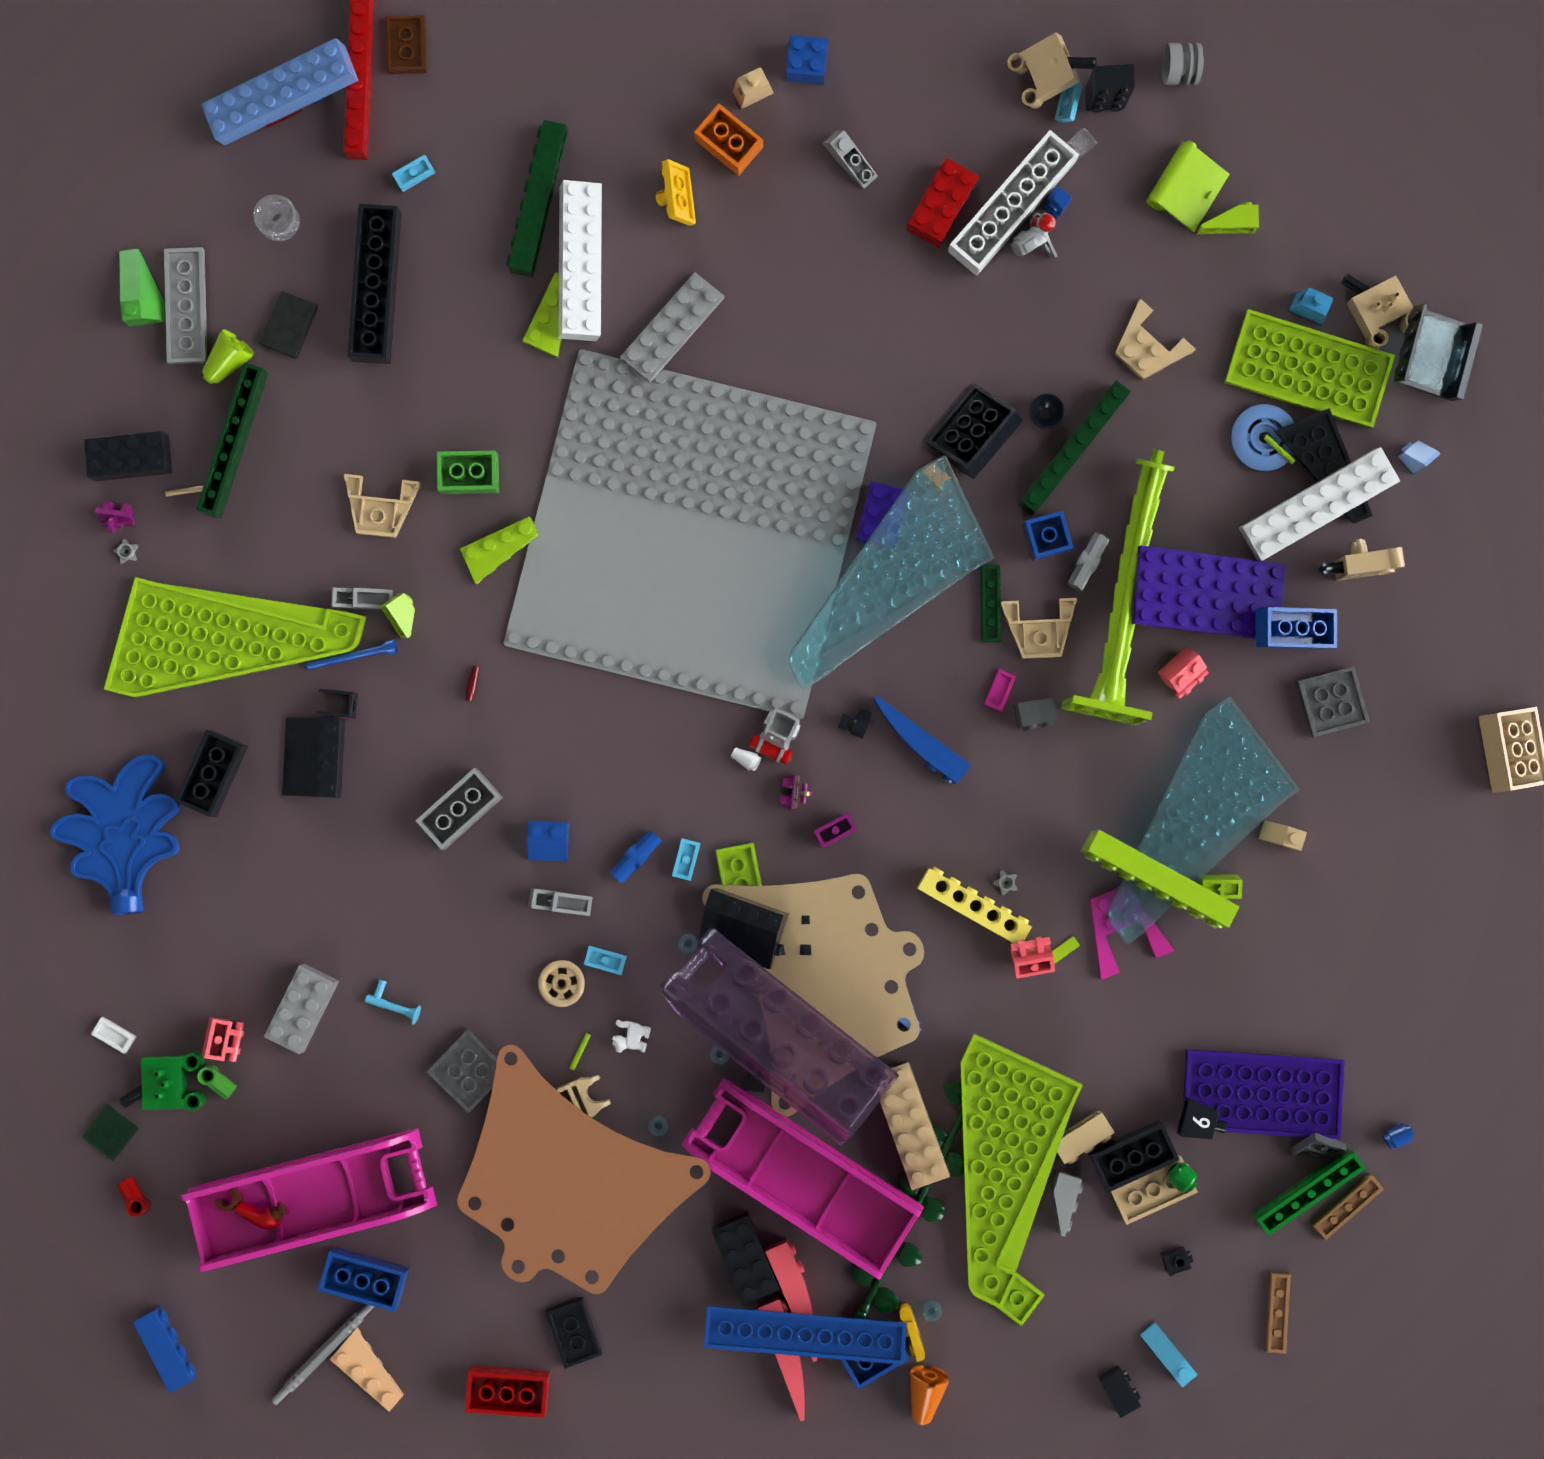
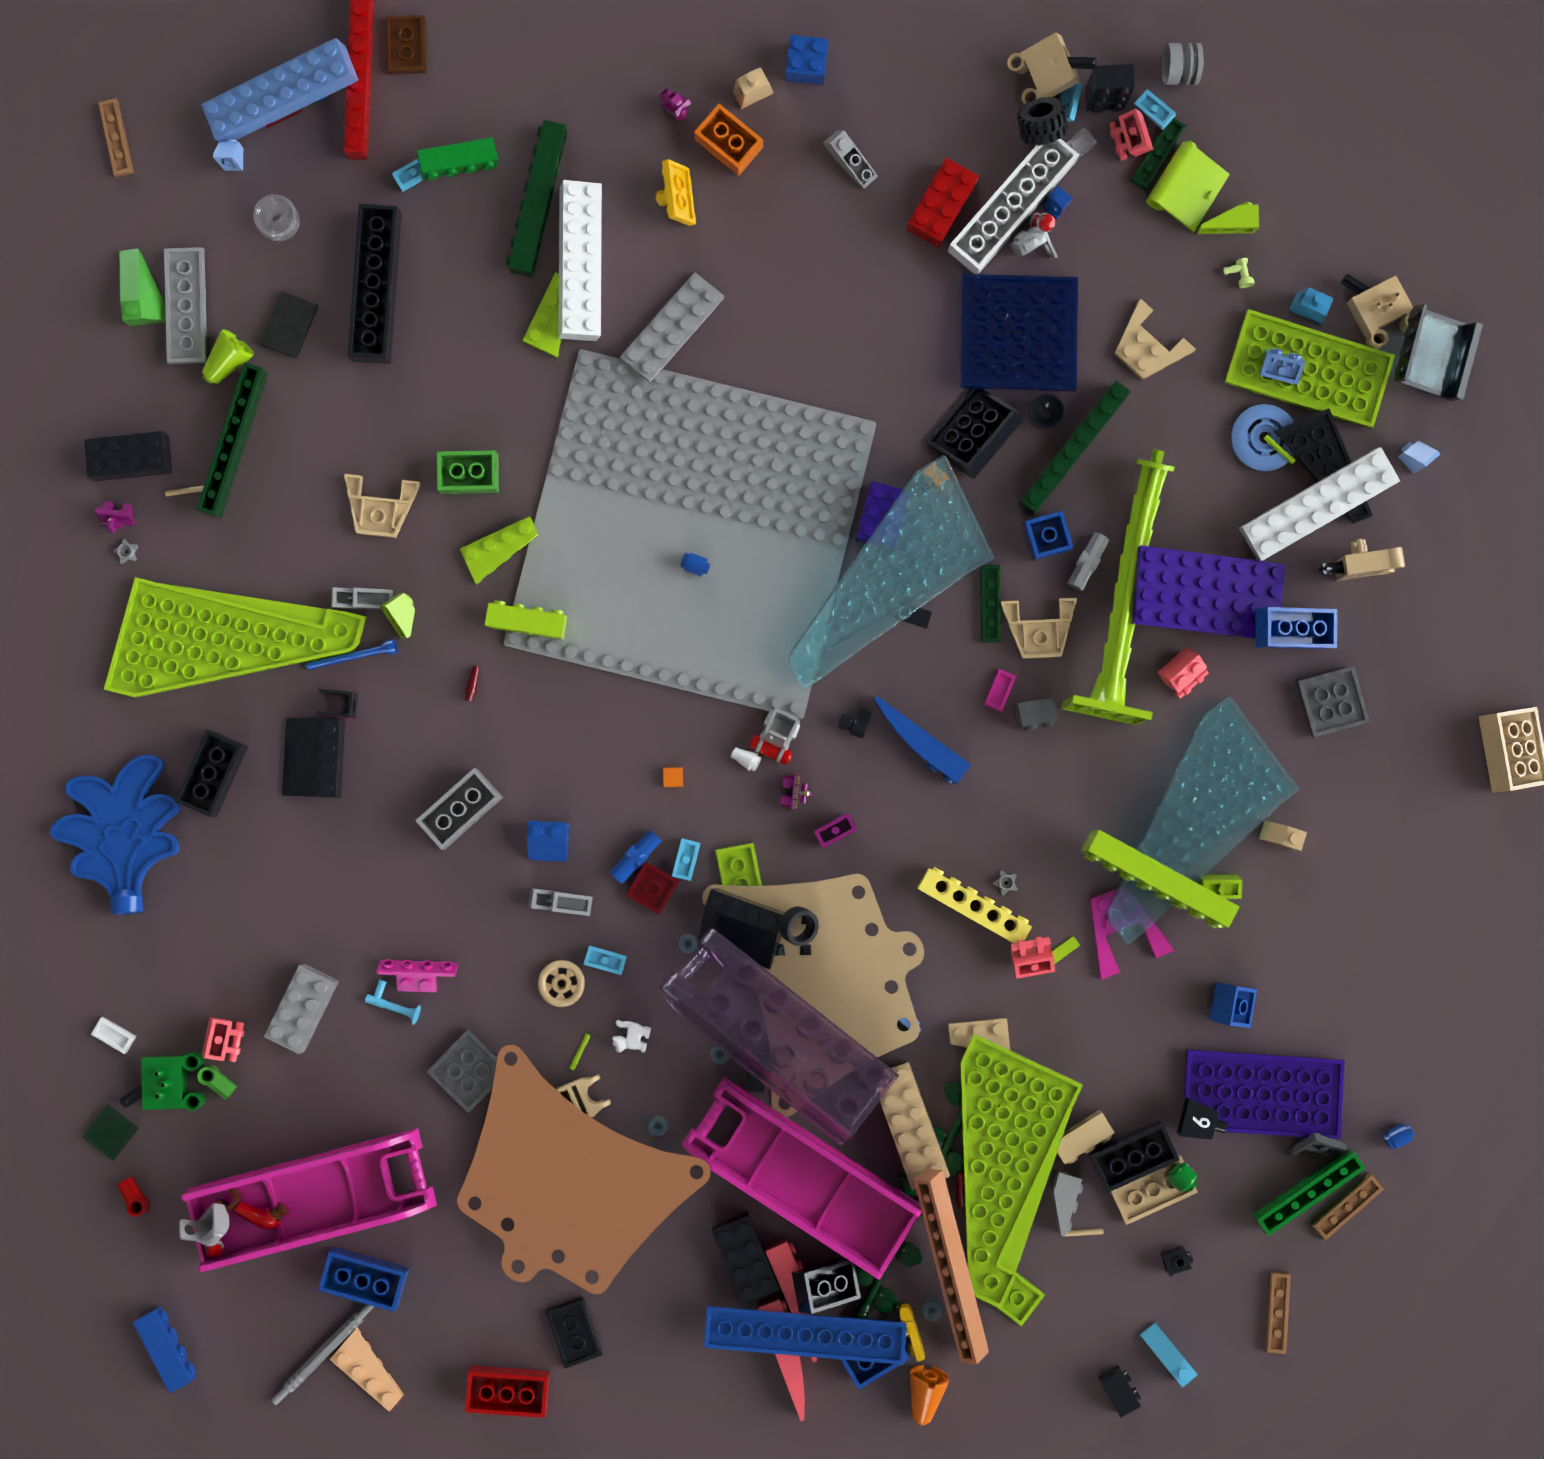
none -> medium nougat tile [98,98,134,177]
none -> light grey piece [179,1203,229,1258]
none -> light blue slope [213,139,244,171]
none -> dark pink bracket [376,959,458,992]
none -> green brick [417,137,498,181]
none -> lime brick [485,600,567,640]
none -> dark red plate [626,862,679,915]
none -> magenta hips [659,88,691,120]
none -> orange tile [663,767,683,787]
none -> blue brick [680,553,710,577]
none -> black tyre [779,906,819,946]
none -> black brick [791,1257,861,1314]
none -> black sticker [894,601,932,629]
none -> nougat brick [914,1169,989,1364]
none -> tan wing [948,1018,1010,1050]
none -> dark red animal [956,1172,966,1209]
none -> clear blue plate [960,274,1078,392]
none -> black tyre [1017,97,1068,146]
none -> tan piece [1065,1228,1104,1237]
none -> coral brick [1109,109,1153,161]
none -> dark green tile [1130,118,1187,191]
none -> medium azure plate [1134,89,1176,130]
none -> blue slope [1210,982,1257,1028]
none -> yellowish green piece [1223,258,1255,288]
none -> medium blue bracket [1259,348,1305,385]

